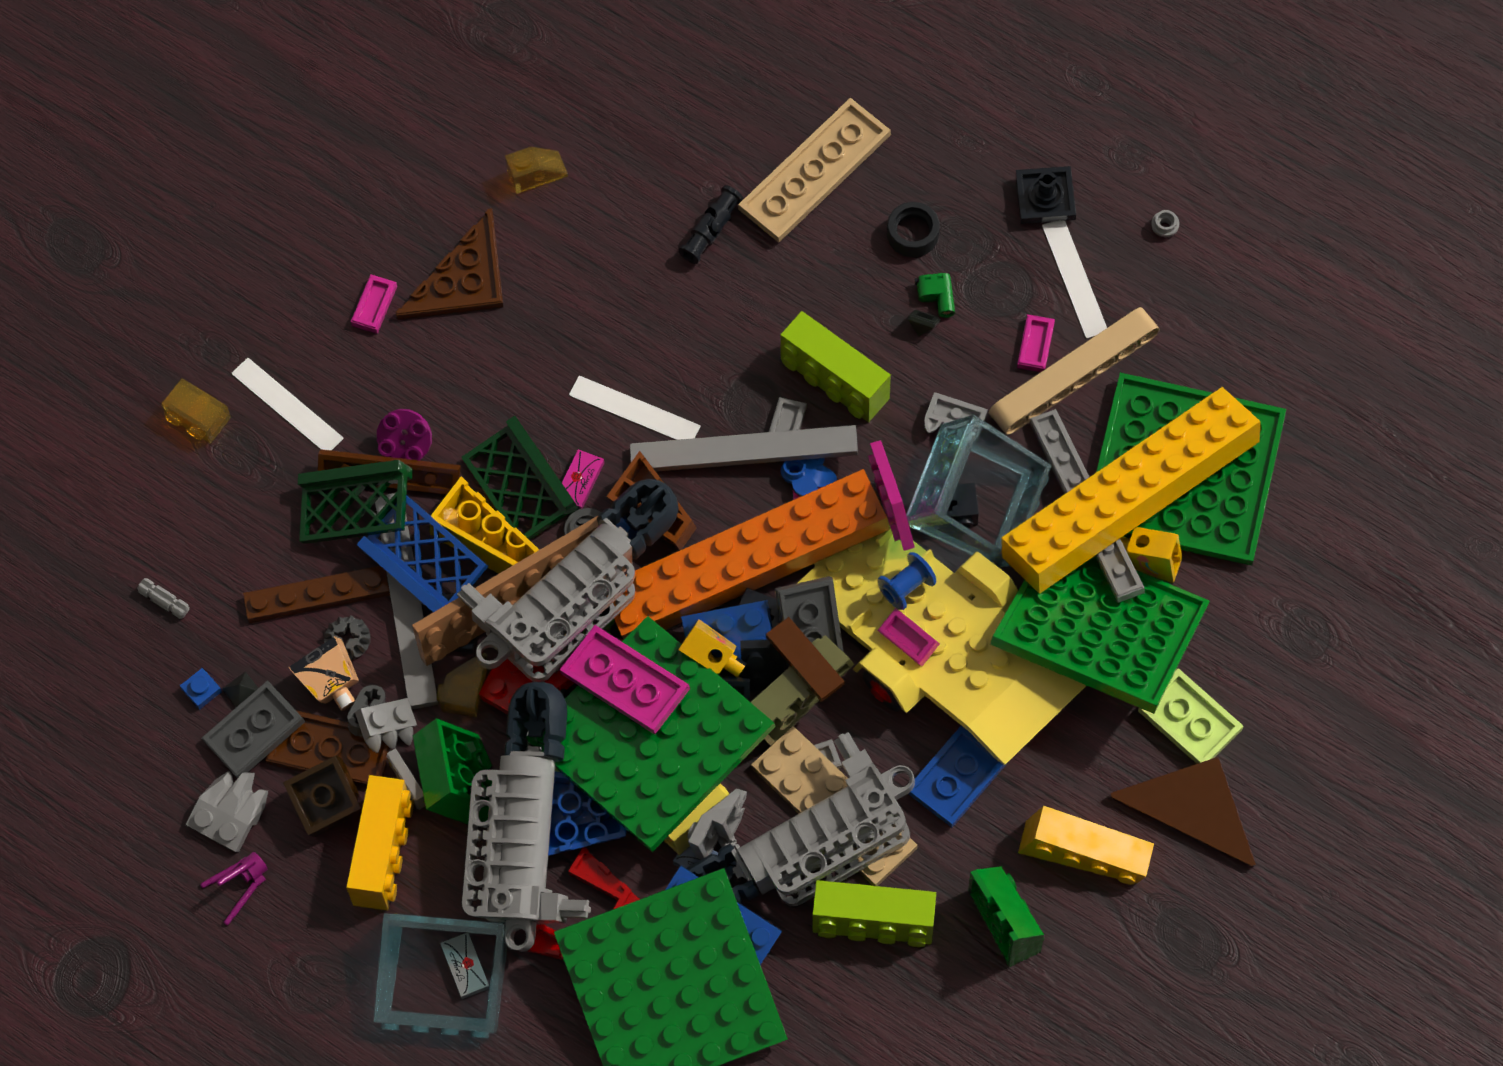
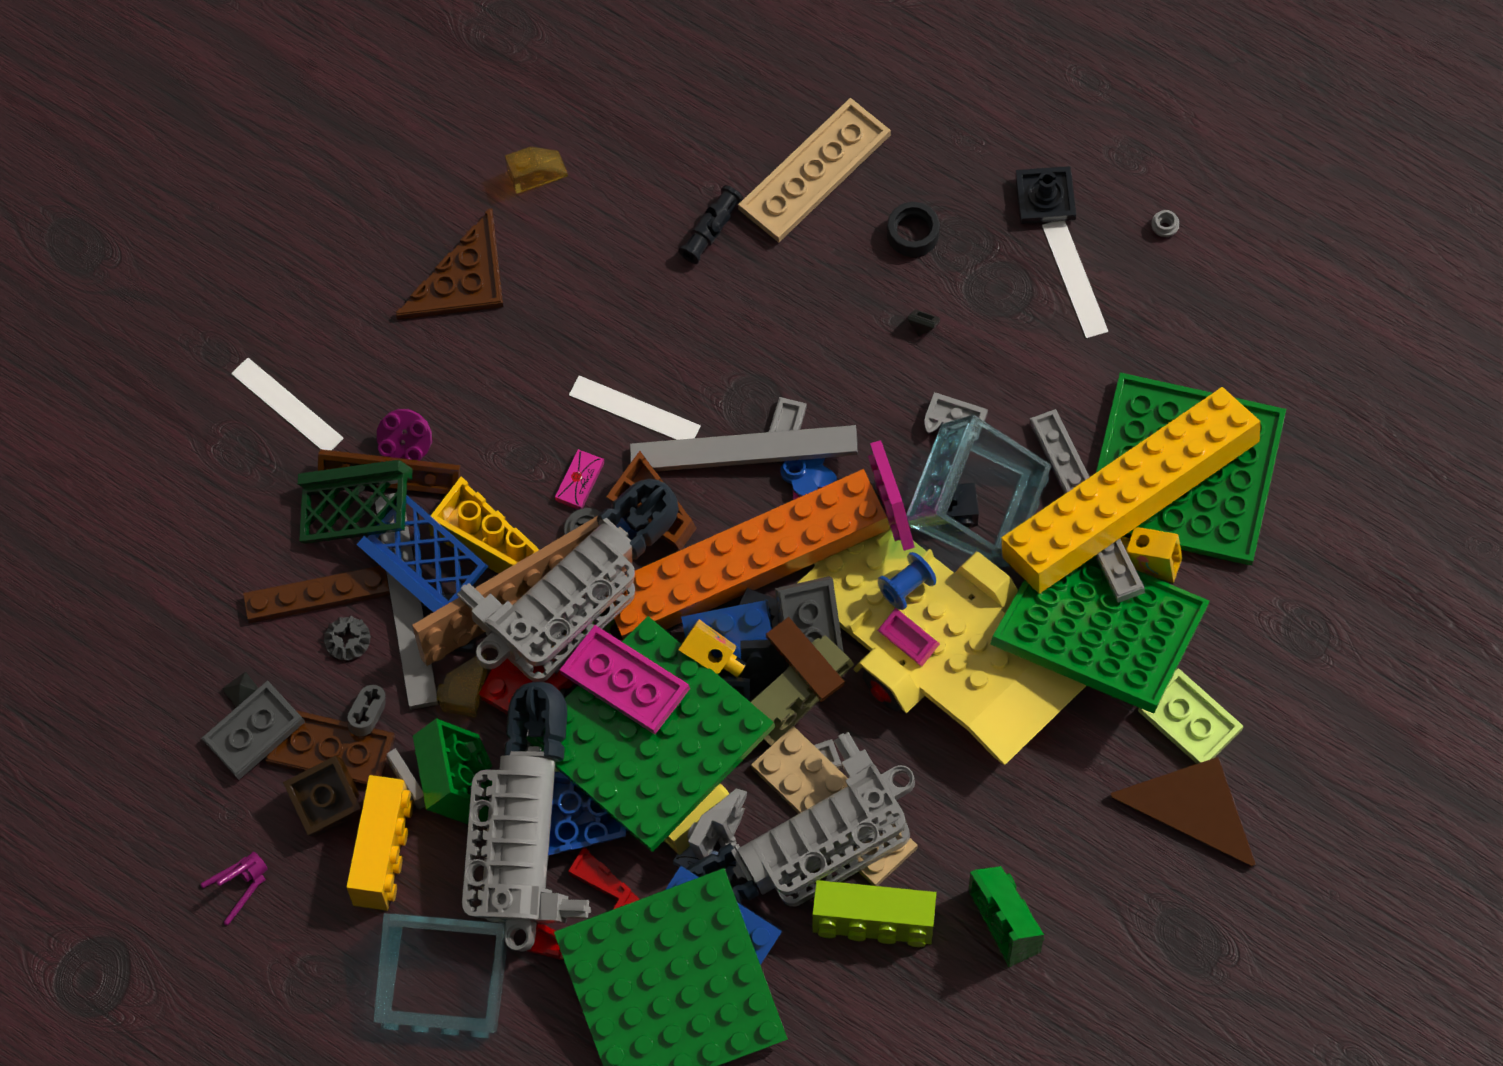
light grey axle [137,578,190,619] -> none
clear yellow brick [162,378,231,443] -> none
blue plate [180,668,222,710] -> none
light grey plate [186,771,268,852] -> none
light nougat torso [289,636,359,711] -> none
dark pink tile [351,274,397,334] -> none
light grey plate [355,698,417,753] -> none
light grey tile [440,932,490,999] -> none
dark green fence [461,416,579,540] -> none
lime brick [780,311,891,423] -> none
blue plate [908,725,1007,828] -> none
green piece [915,273,955,318] -> none
tan beam [989,307,1160,435] -> none
dark pink tile [1017,314,1055,372] -> none
yellow wedge [1018,806,1154,885] -> none

